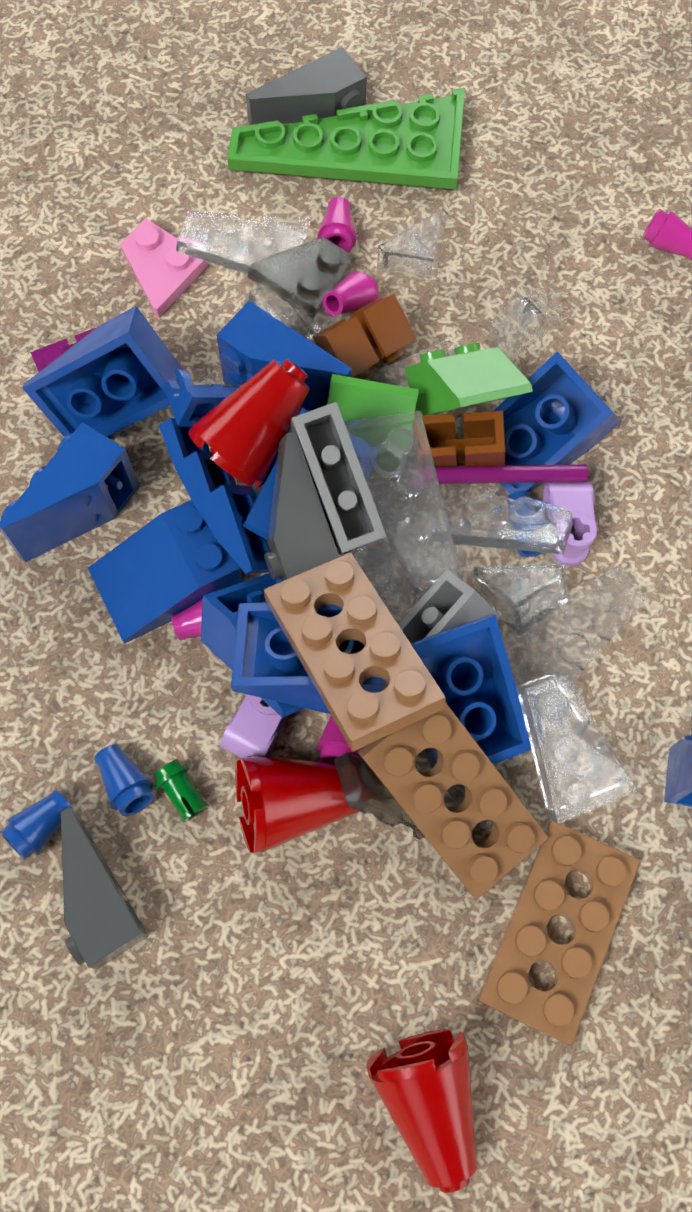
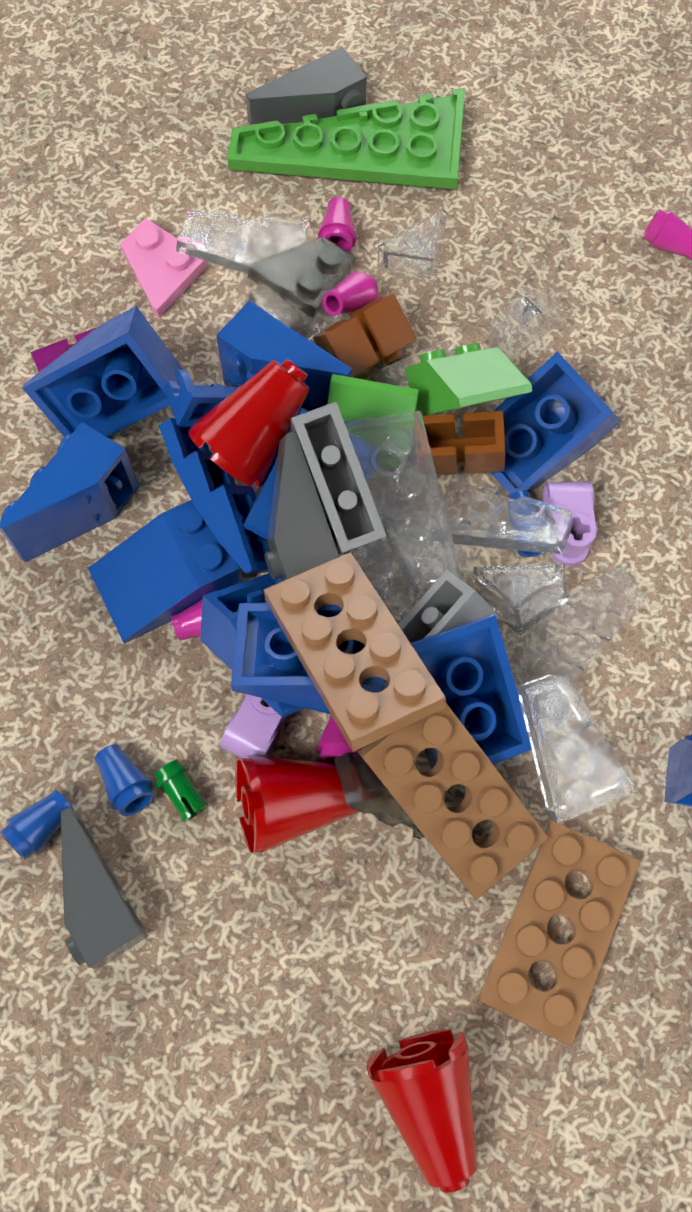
magenta bar [413,464,588,484] -> none

